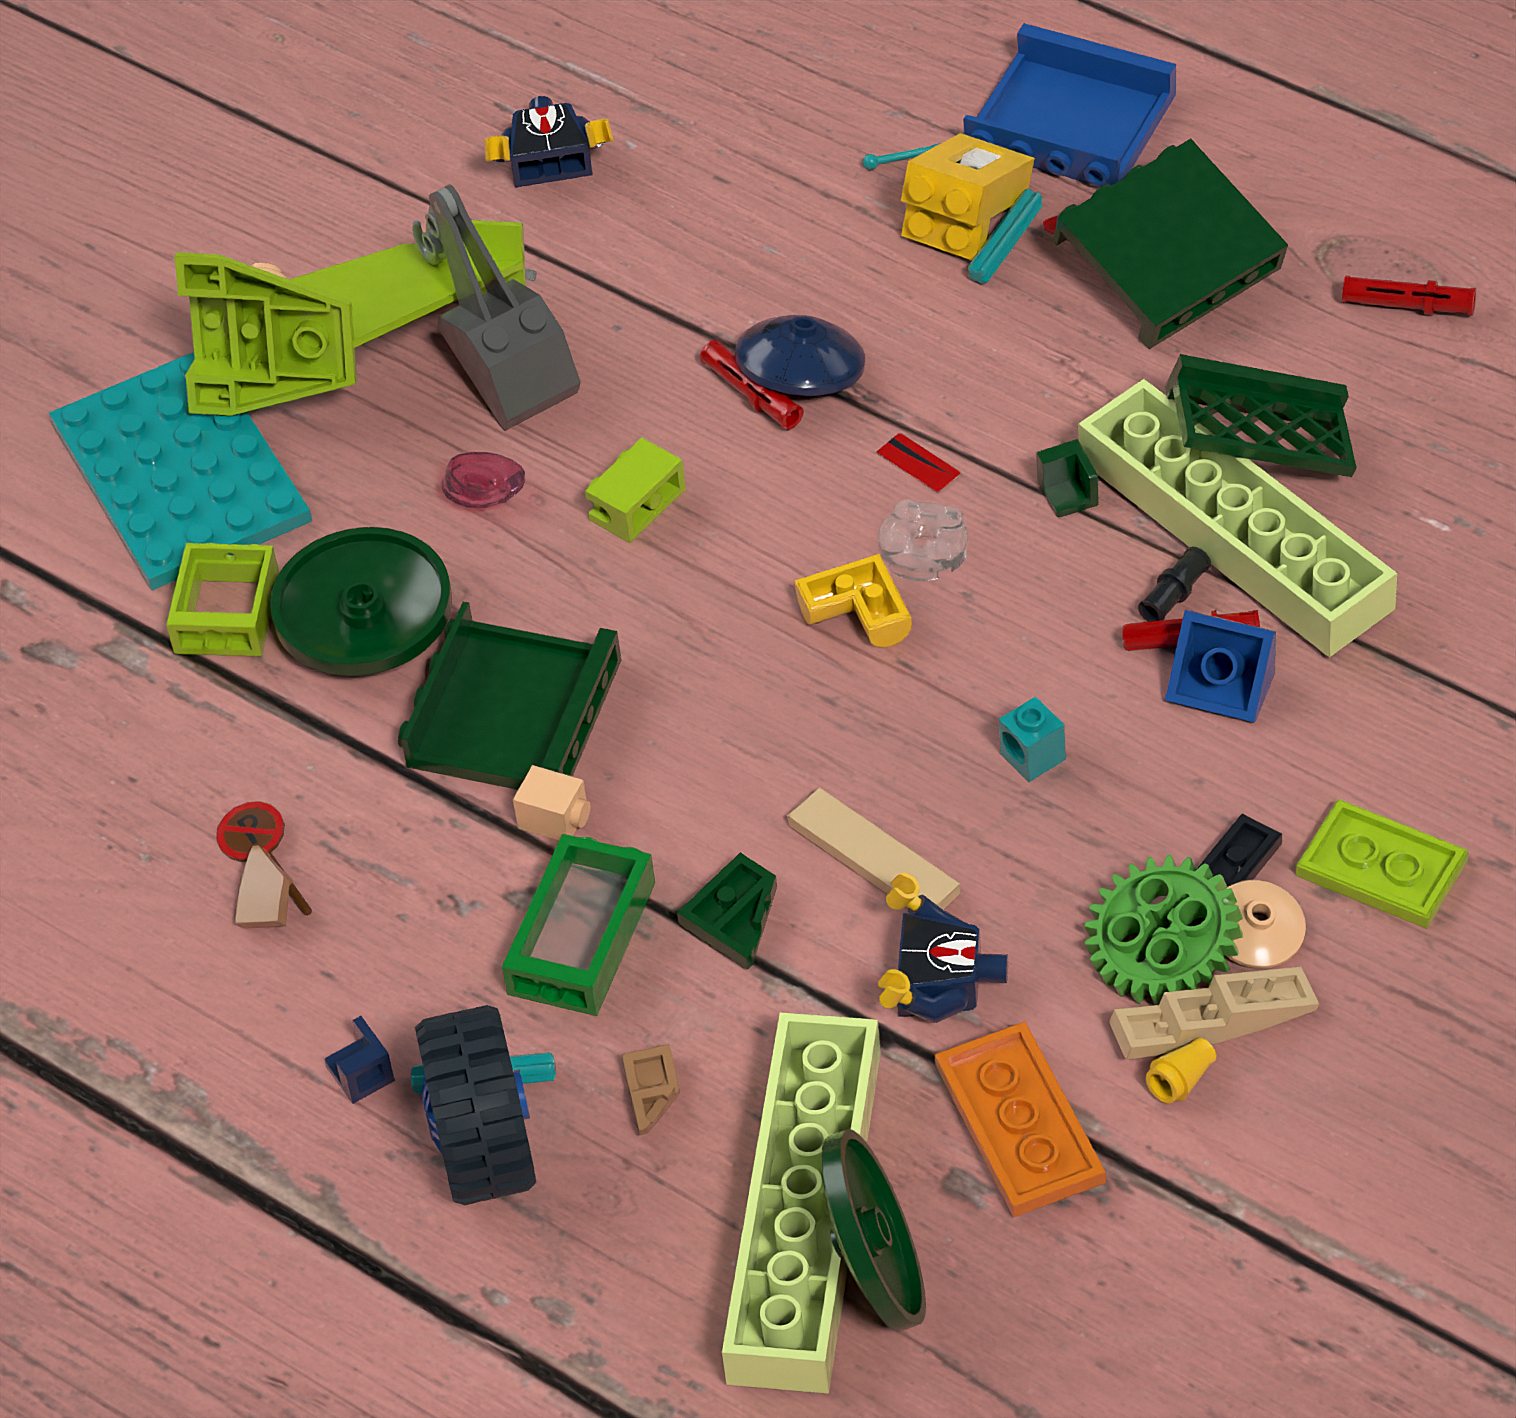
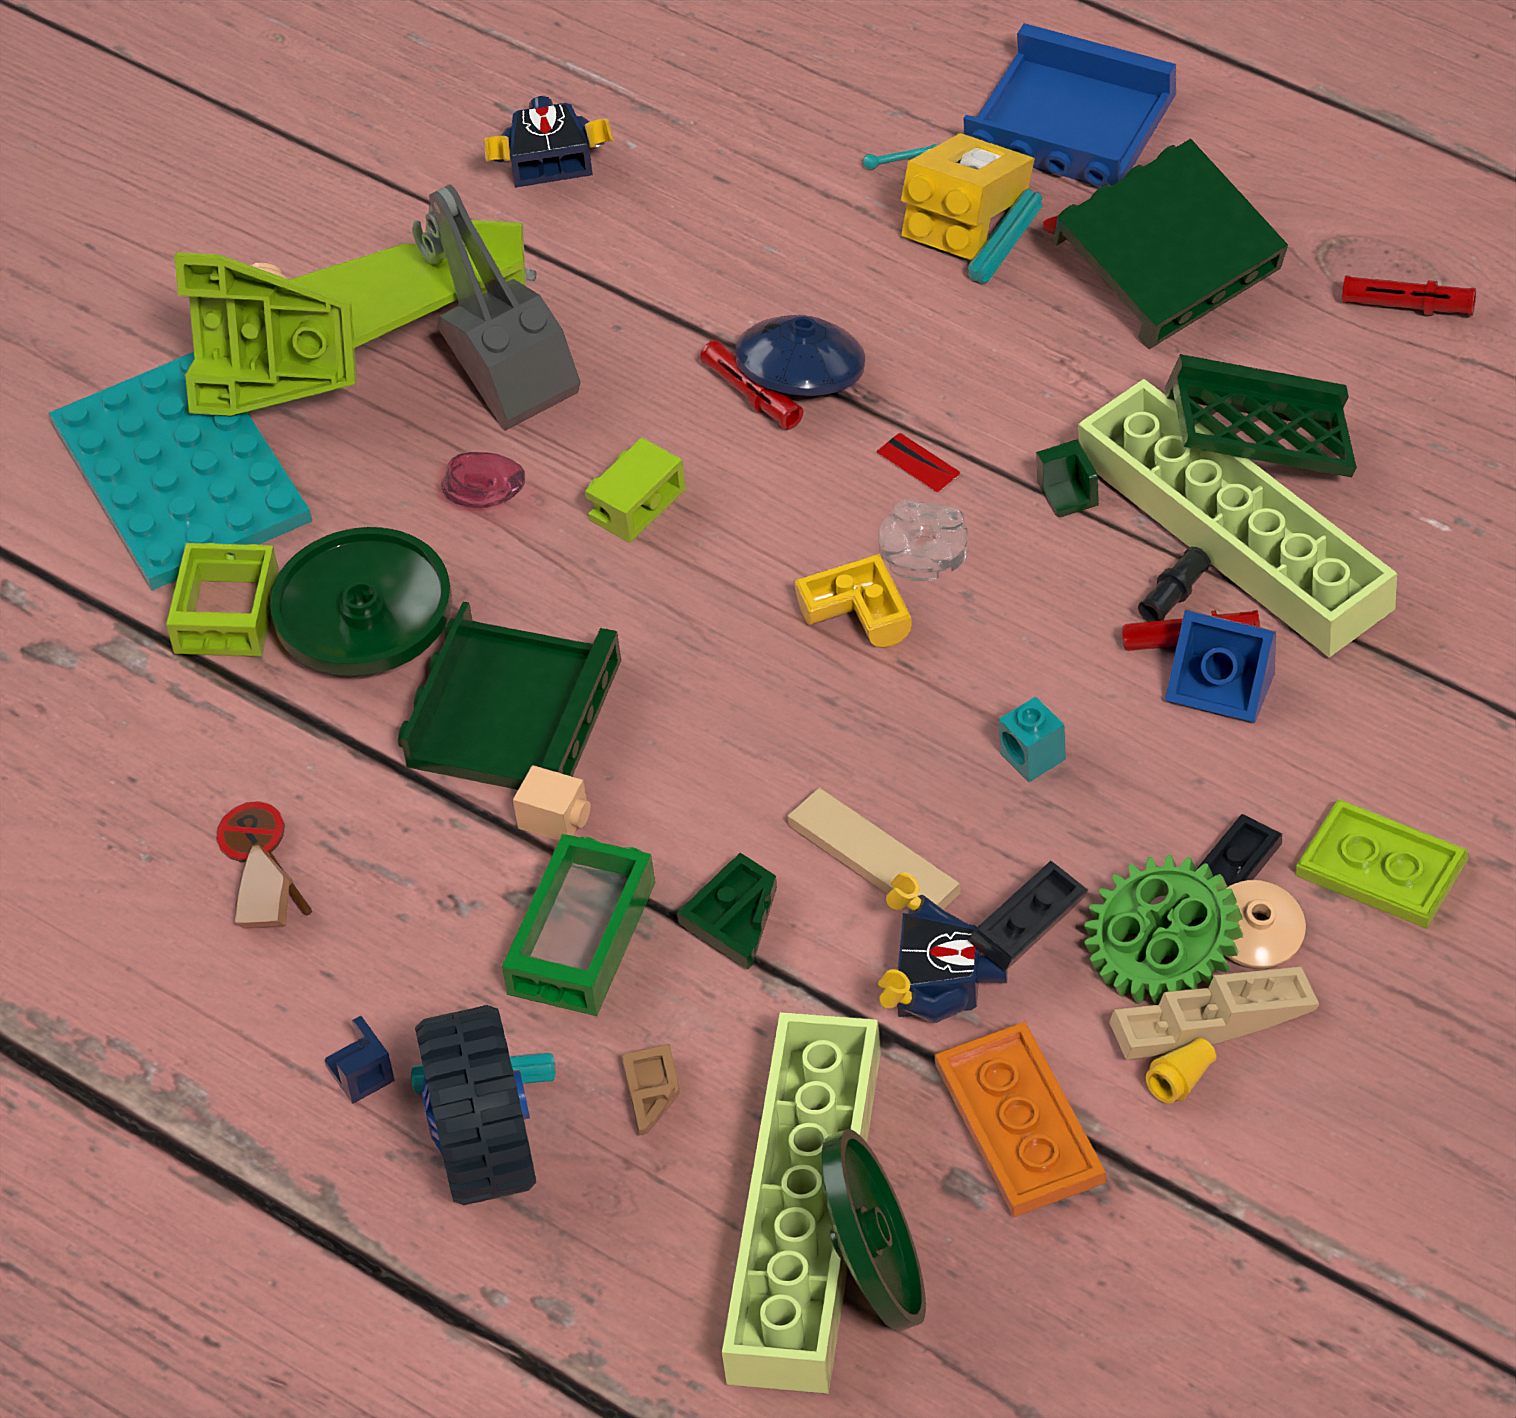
none -> black tile [968,861,1088,971]

